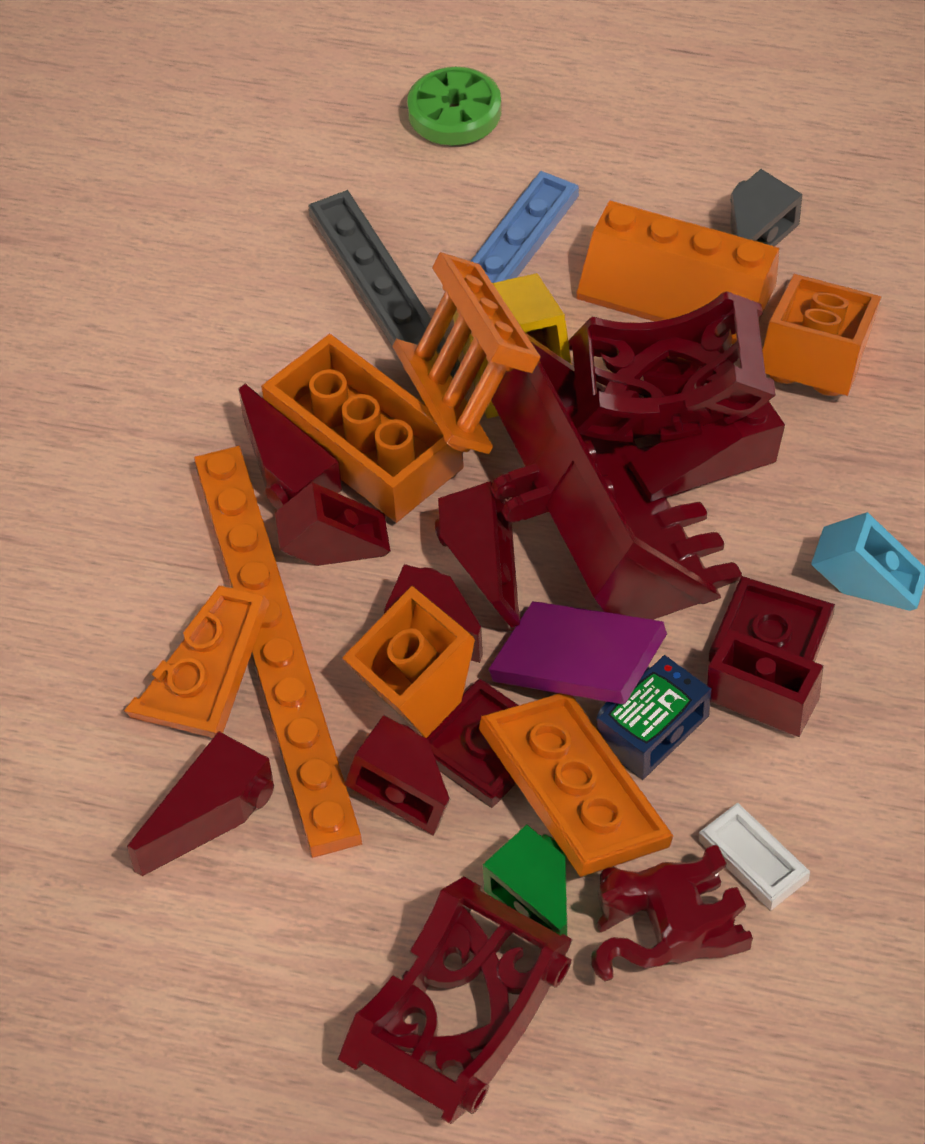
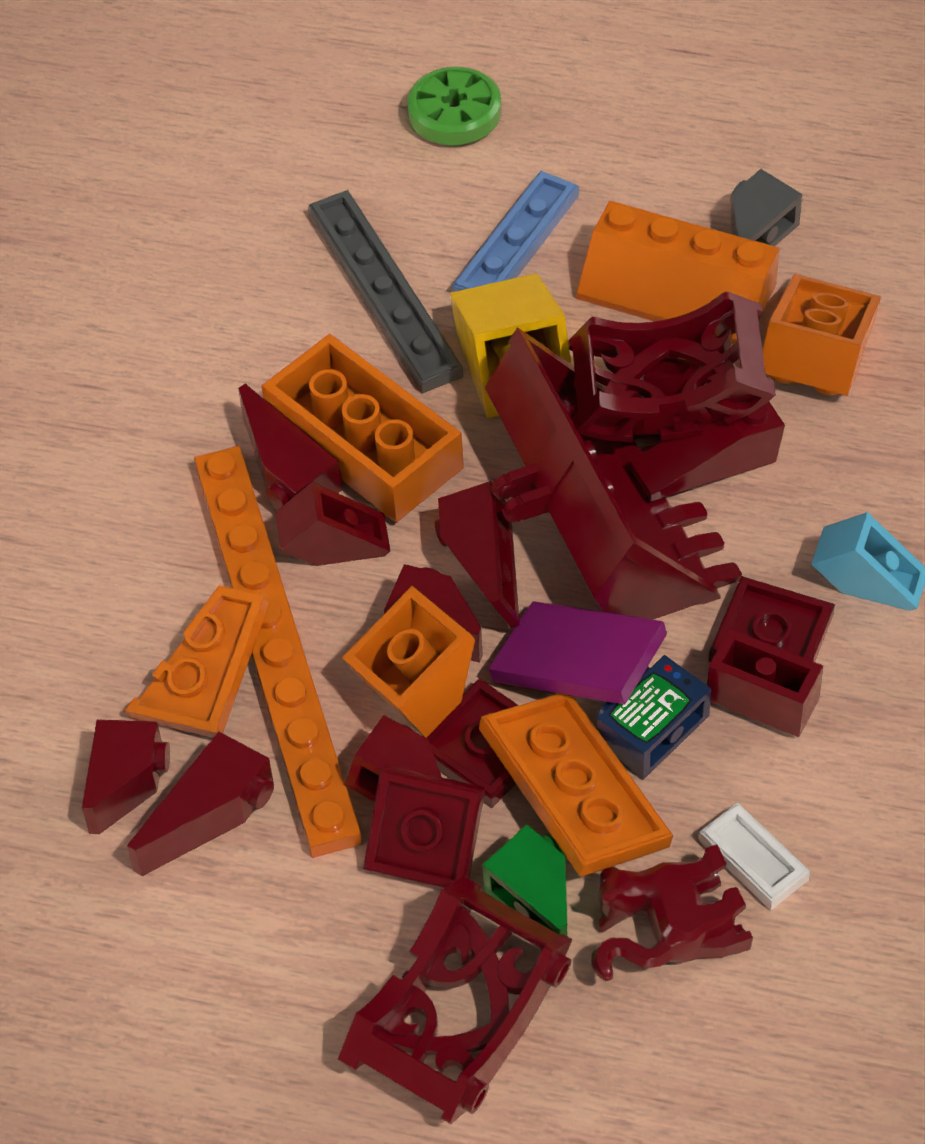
orange fence [392,252,541,454] -> none
none -> dark red slope [82,719,170,834]
none -> dark red tile [363,765,486,888]

